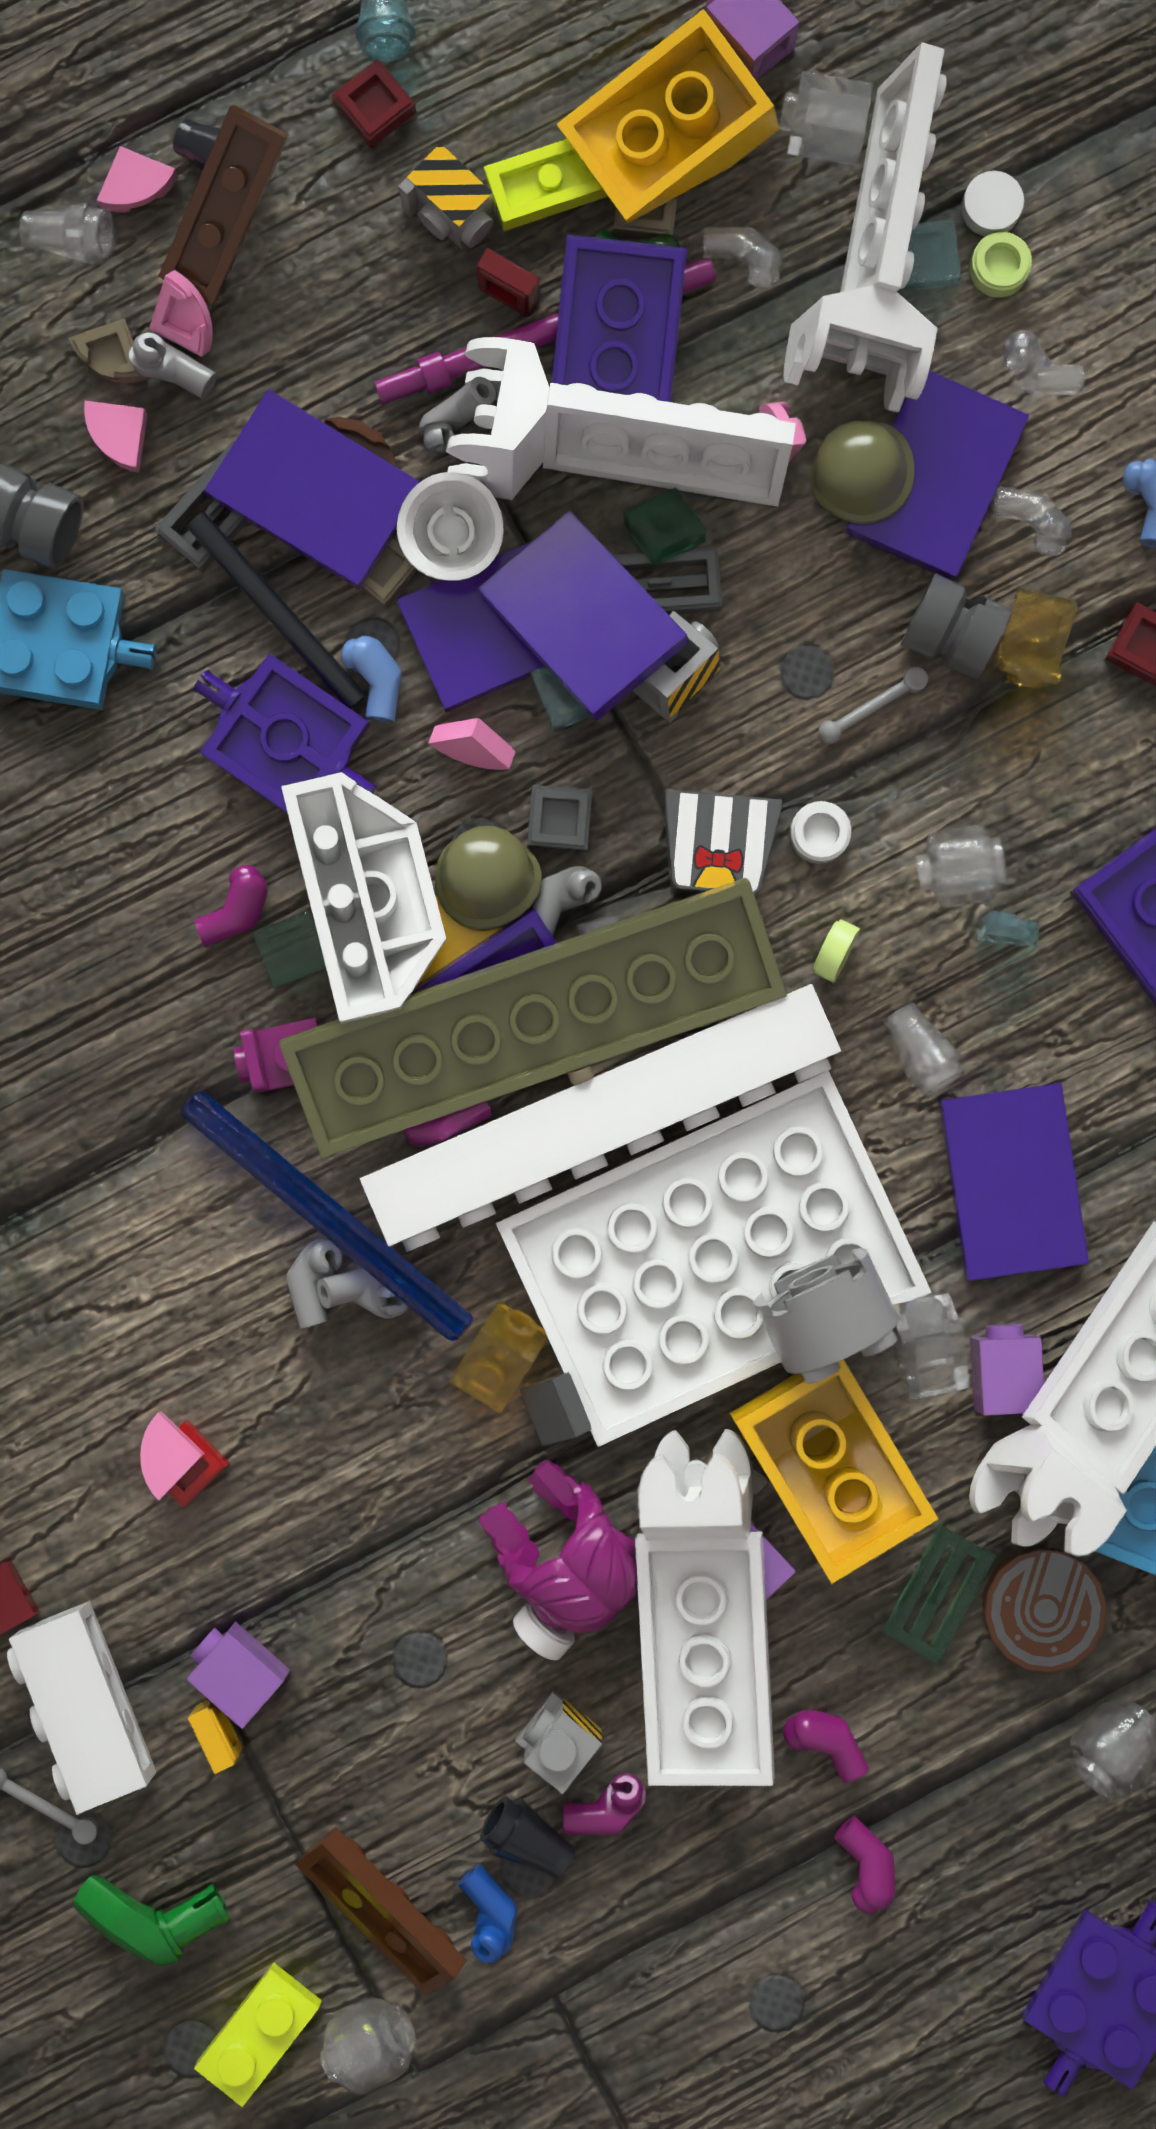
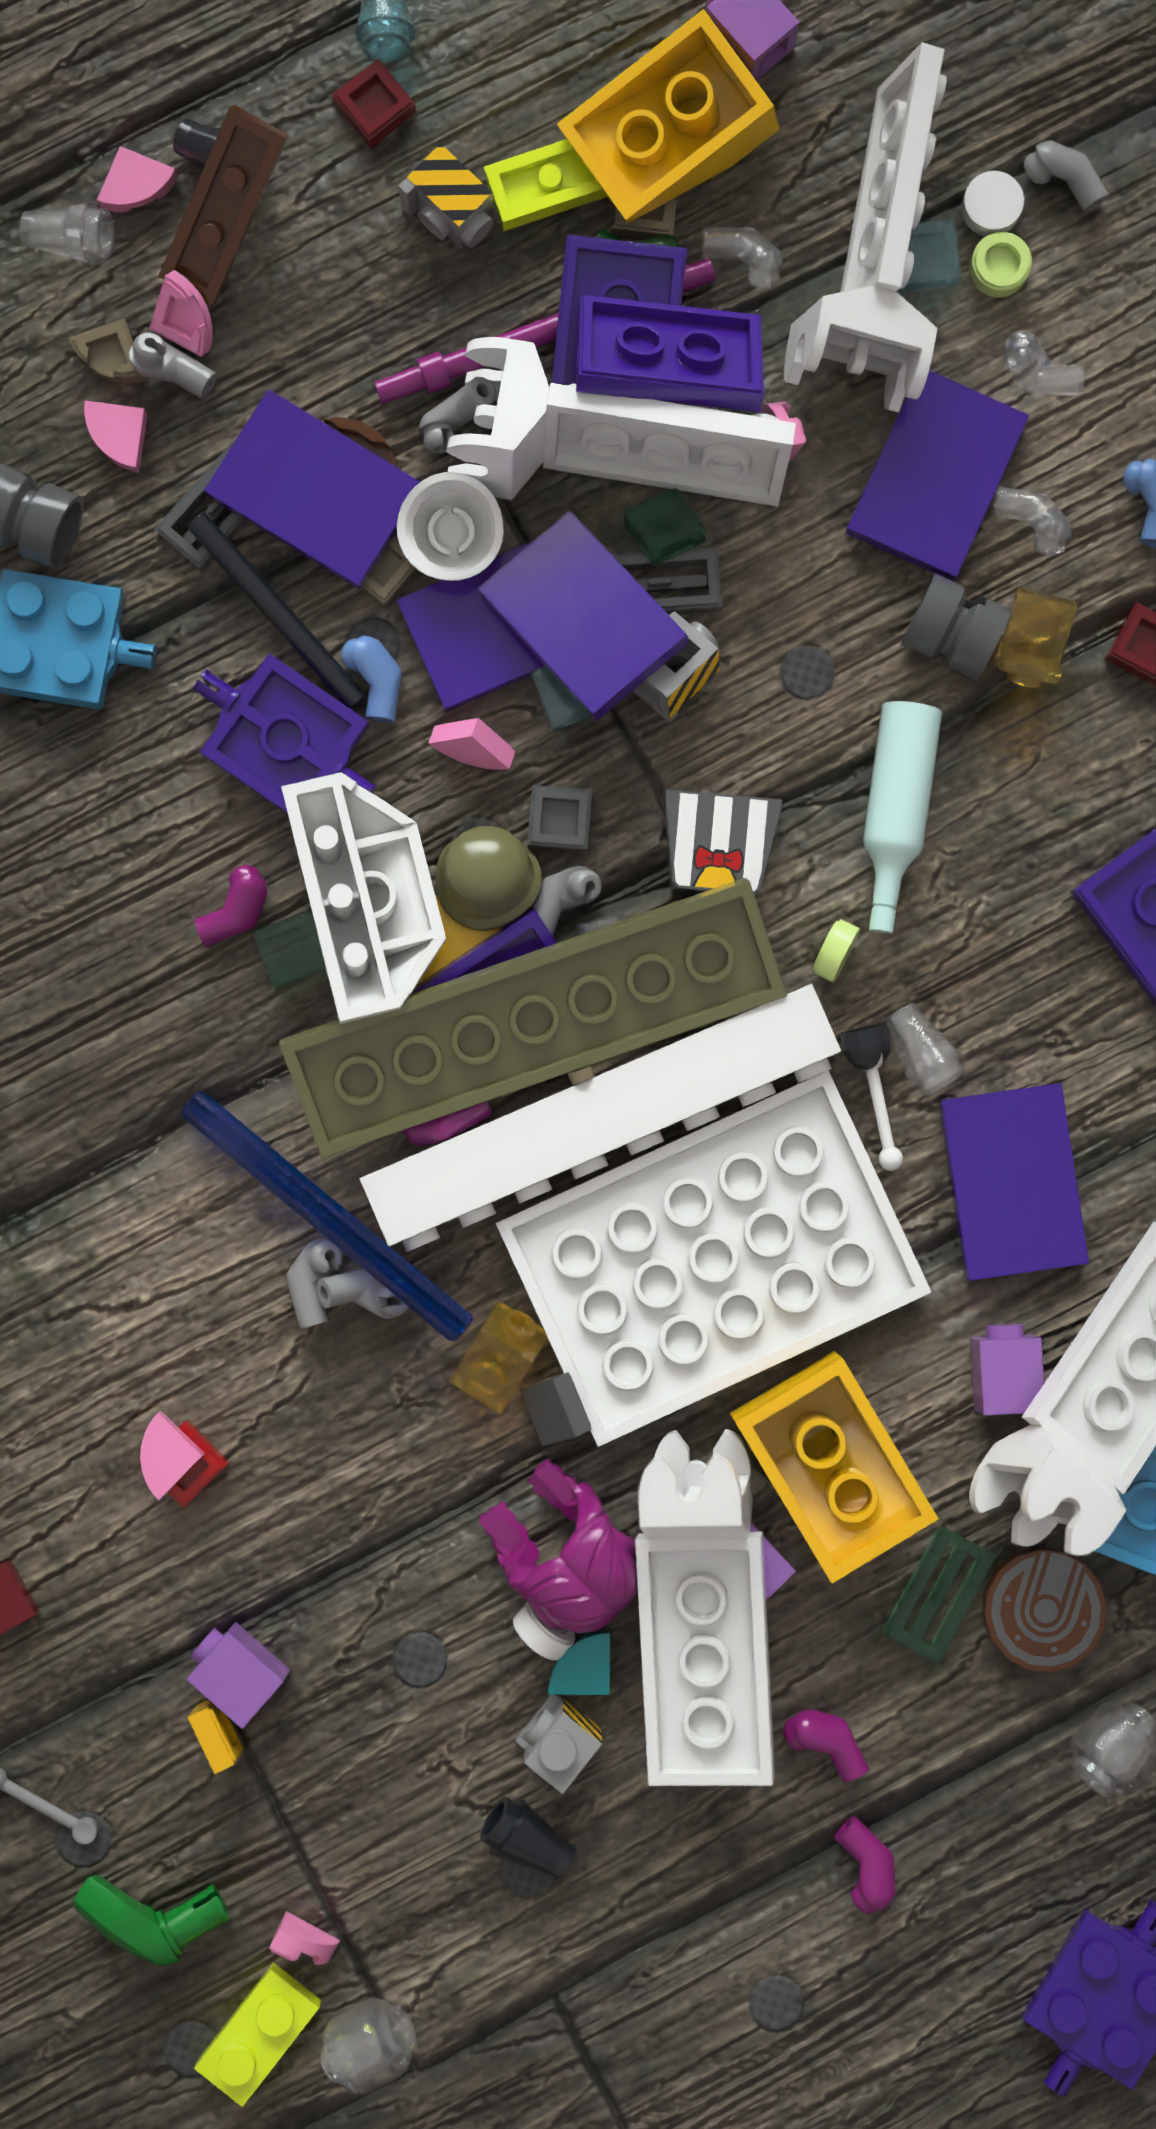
white brick [7,1601,156,1814] -> none
magenta bracket [234,1018,319,1094] -> none
reddish brown plate [295,1827,467,1997] -> none
blue arm [458,1863,517,1964] -> none
dark red tile [476,248,540,317] -> none
magenta arm [563,1773,646,1835] -> none
light grey brick [753,1248,900,1384] -> none
clear brick [779,71,874,166] -> none
white tile [789,801,851,864] -> none
olive helmet [810,420,914,525] -> none
light grey hinge [818,667,928,744] -> none
clear brick [893,1293,970,1400] -> none
clear head [915,825,1007,908] -> none
clear light blue tile [977,911,1040,948] -> none
none -> bright pink tile [269,1911,340,1965]
none -> teal tile [548,1629,610,1695]
none -> dark purple tile [576,295,764,412]
none -> hinge [840,1023,903,1171]
none -> light aqua piece [863,701,942,934]
none -> light grey arm [1024,140,1110,213]

